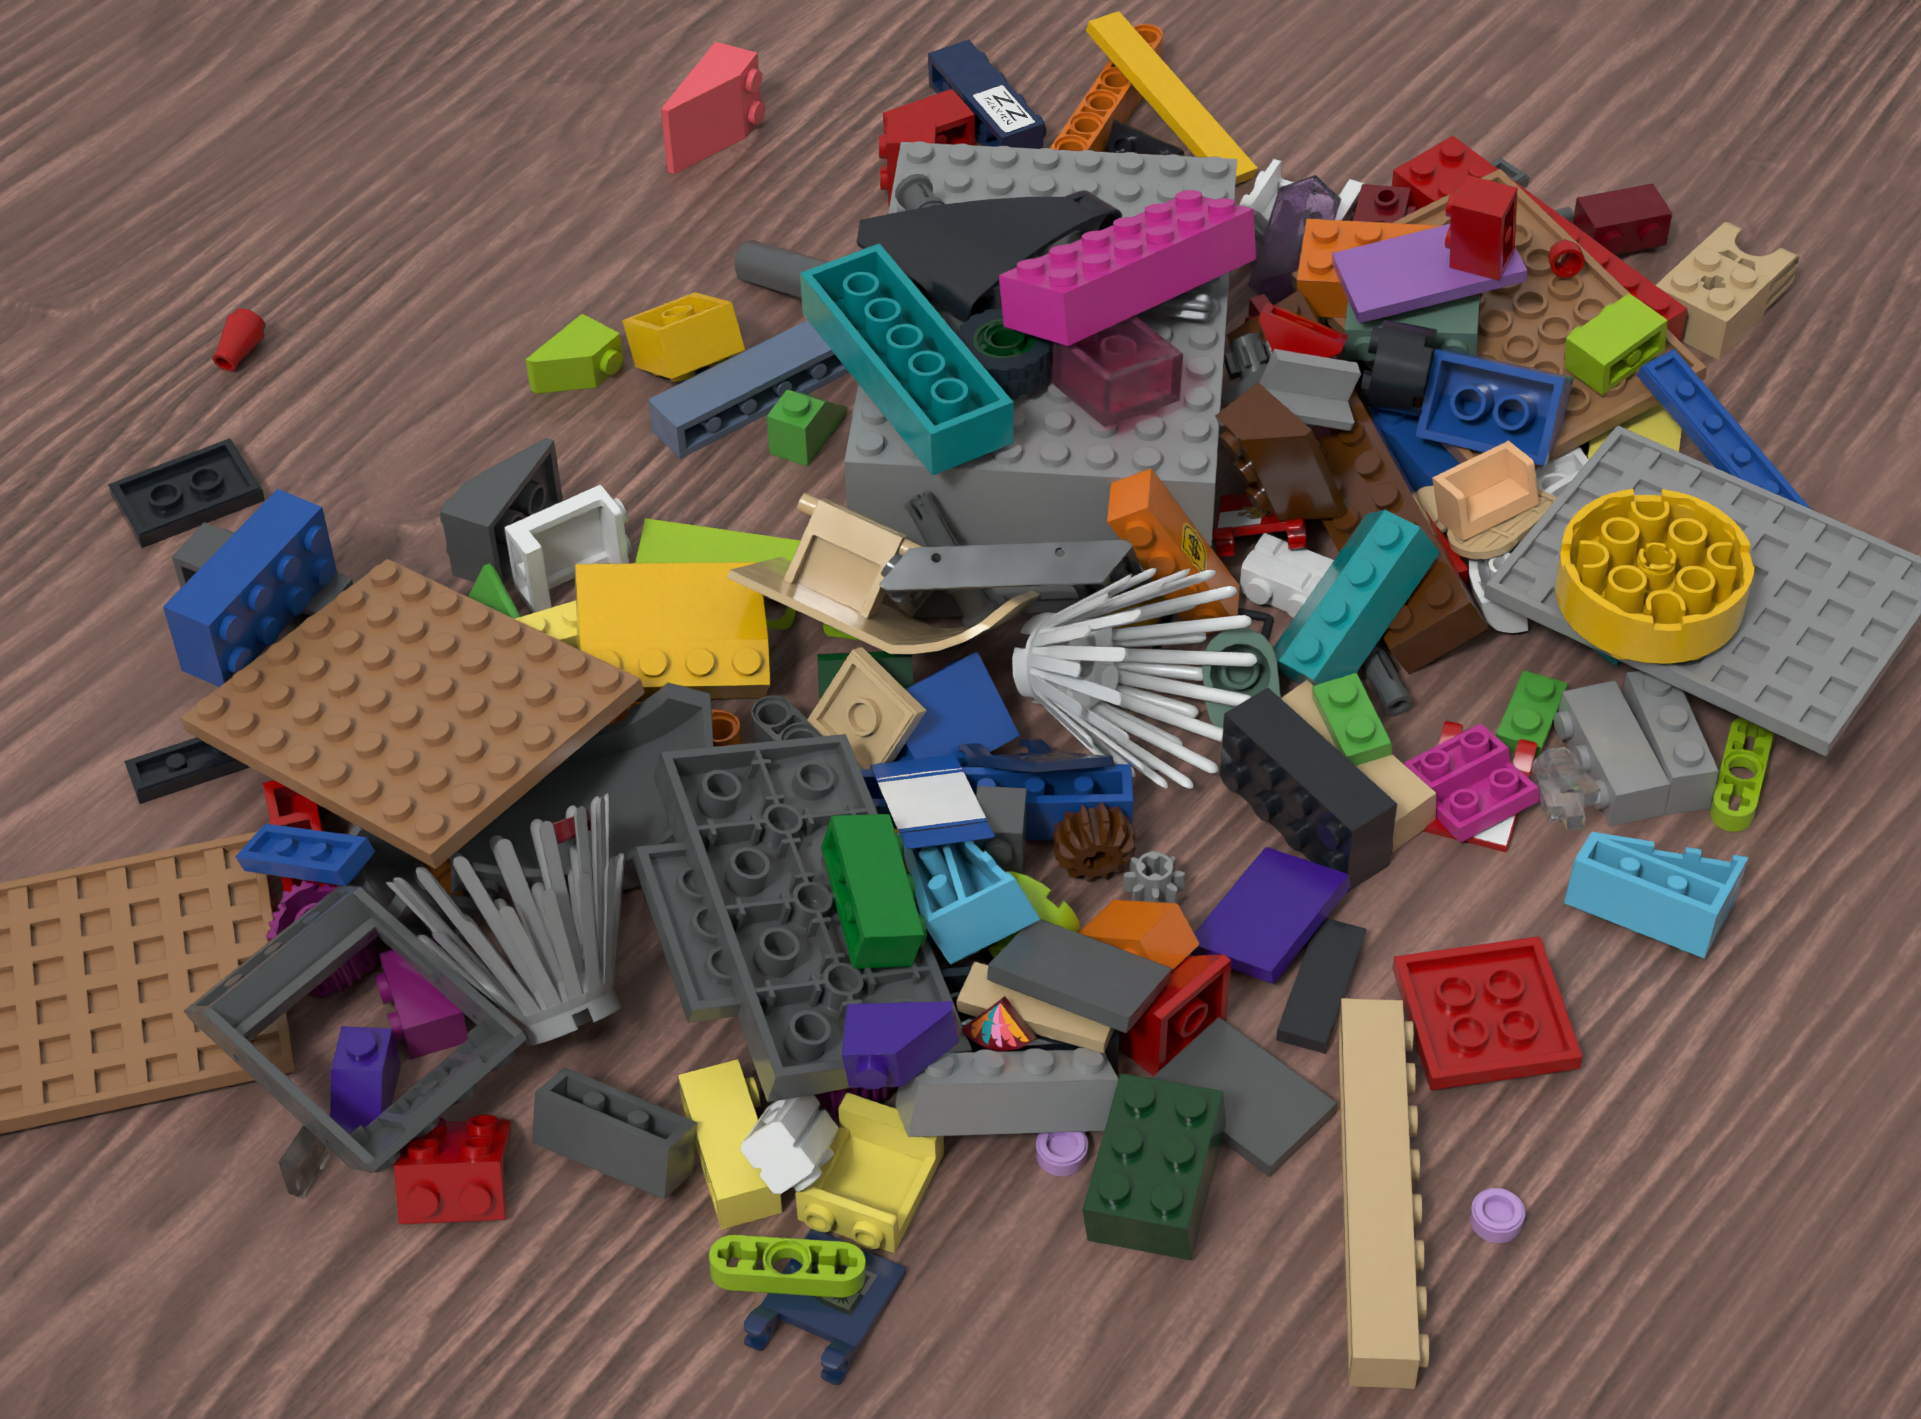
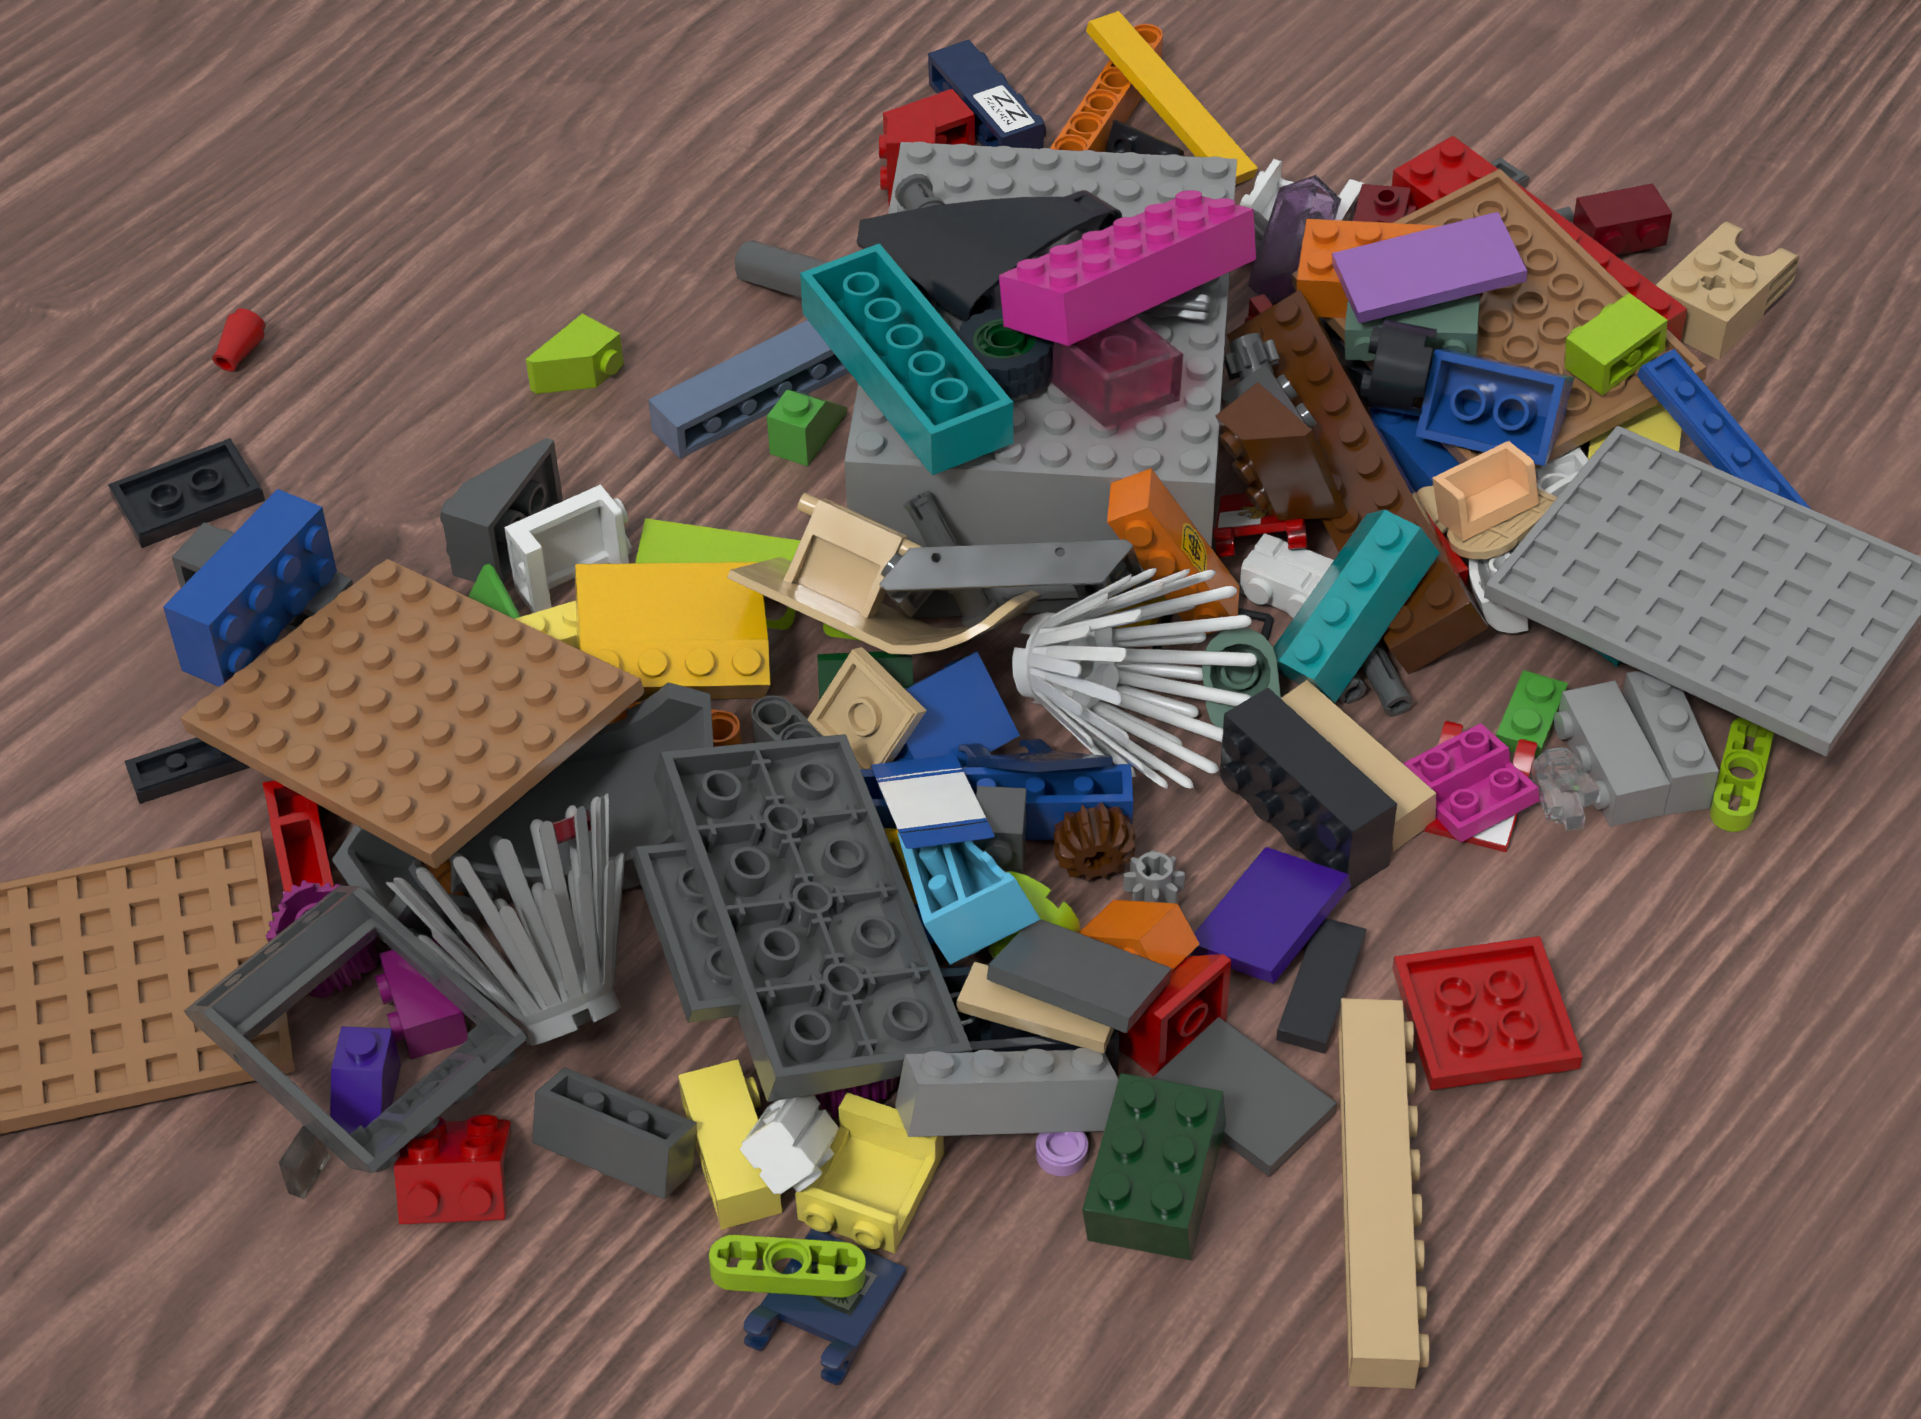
blue plate [235,824,376,886] -> none
yellow brick [622,292,745,382] -> none
coral slope [661,42,765,174] -> none
green brick [821,814,927,969] -> none
dark purple slope [842,1001,959,1089] -> none
tile [961,996,1036,1051] -> none
red slope [1258,302,1349,358] -> none
light grey panel [1259,349,1361,431] -> none
bright green plate [1312,673,1392,766] -> none
red brick [1445,175,1518,281] -> none
lavender tile [1470,1188,1525,1243] -> none
red hinge [1548,239,1585,278] -> none
yellow brick [1555,489,1755,664] -> none
medium azure wedge [1564,832,1749,959] -> none

